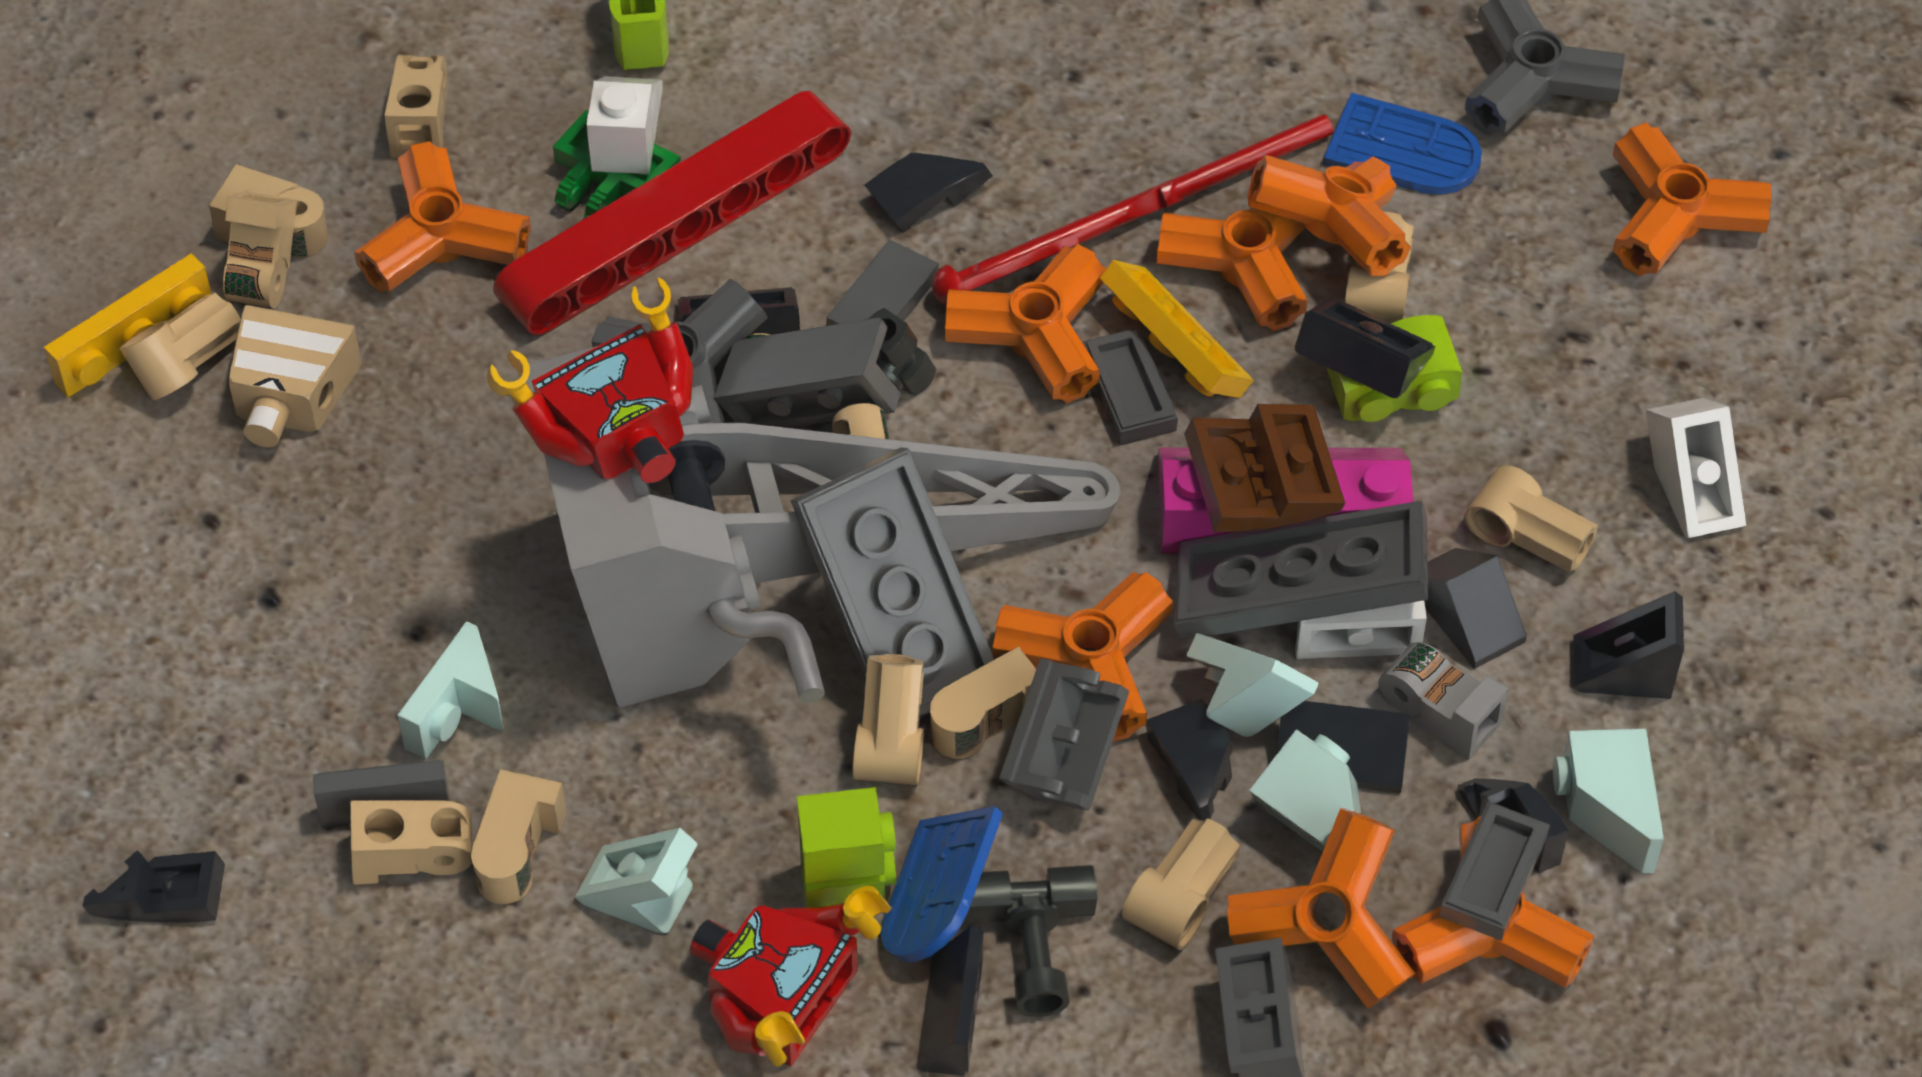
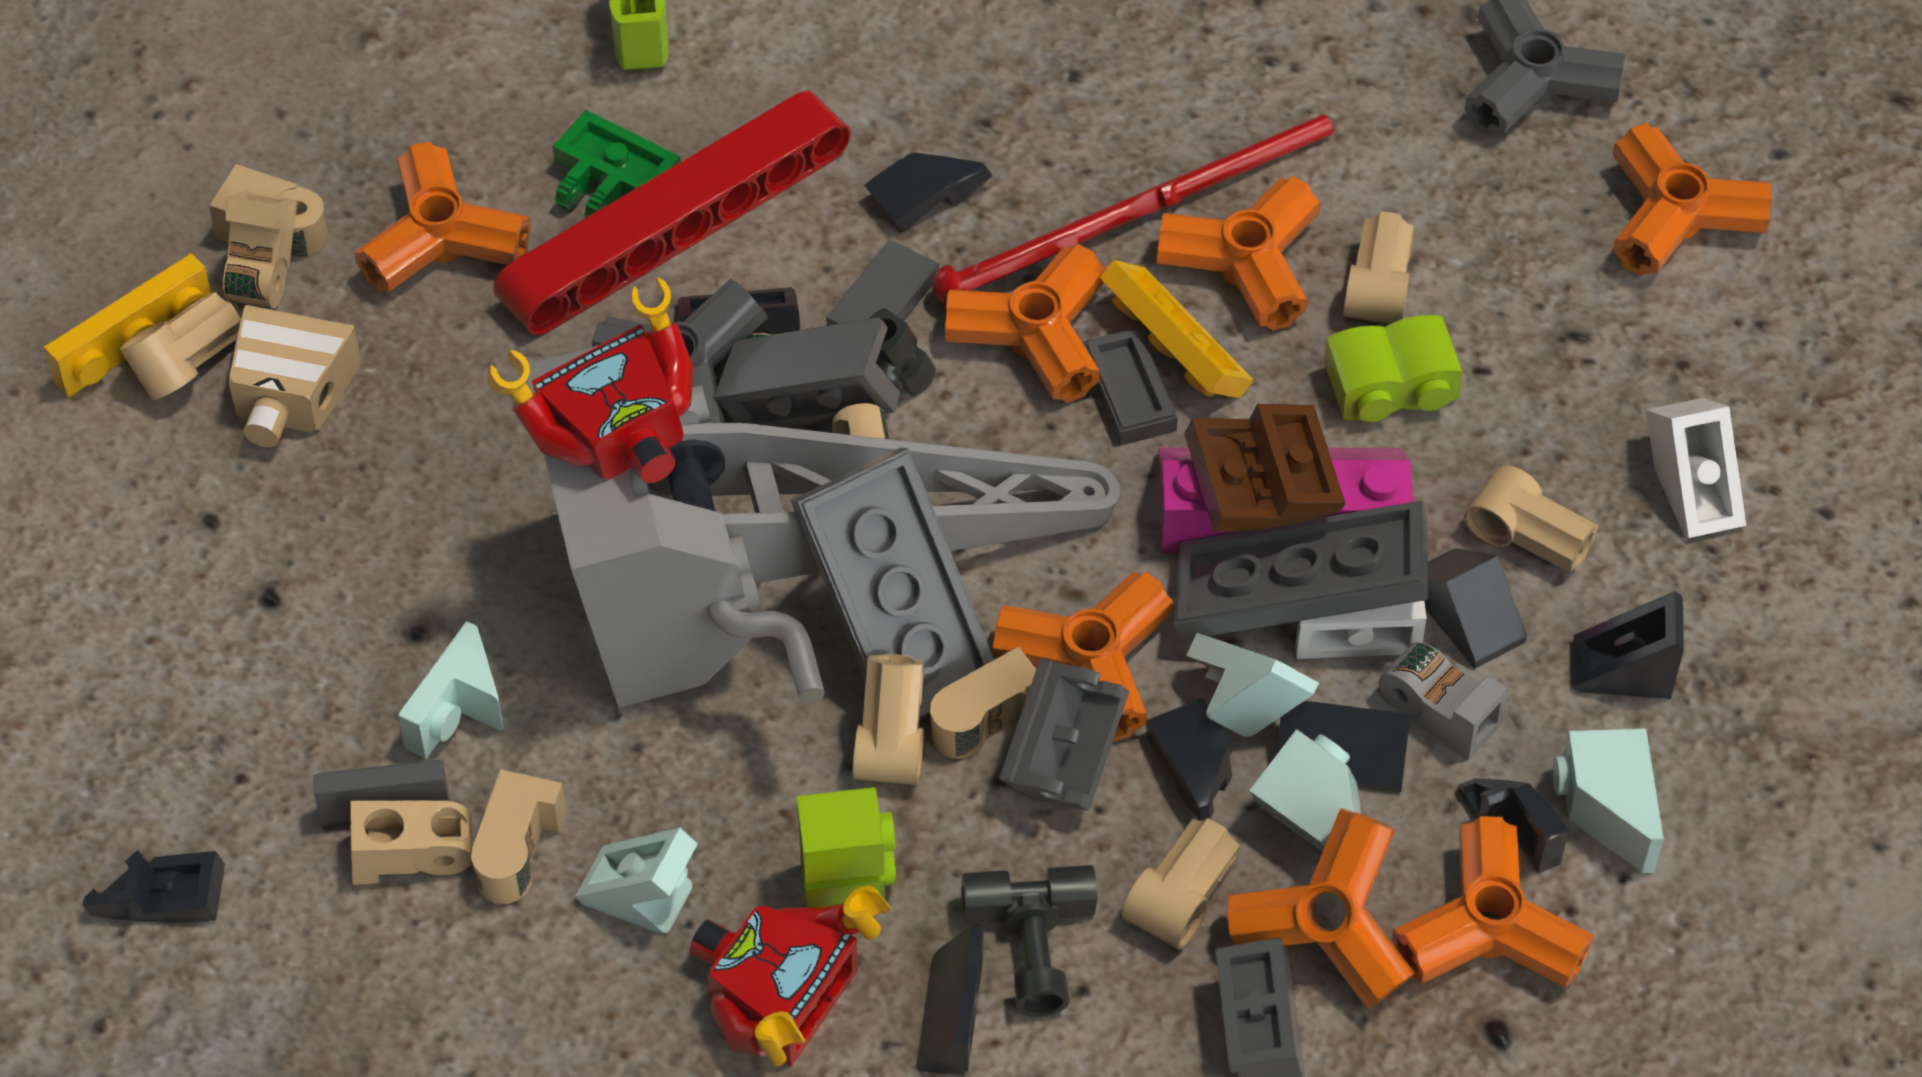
tan leg [385,55,448,158] -> none
white slope [587,77,663,174] -> none
blue window [881,806,1003,963] -> none
orange piece [1247,155,1411,276] -> none
black slope [1295,297,1436,398] -> none
blue window [1323,92,1482,195] -> none
dark grey tile [1439,801,1550,941] -> none

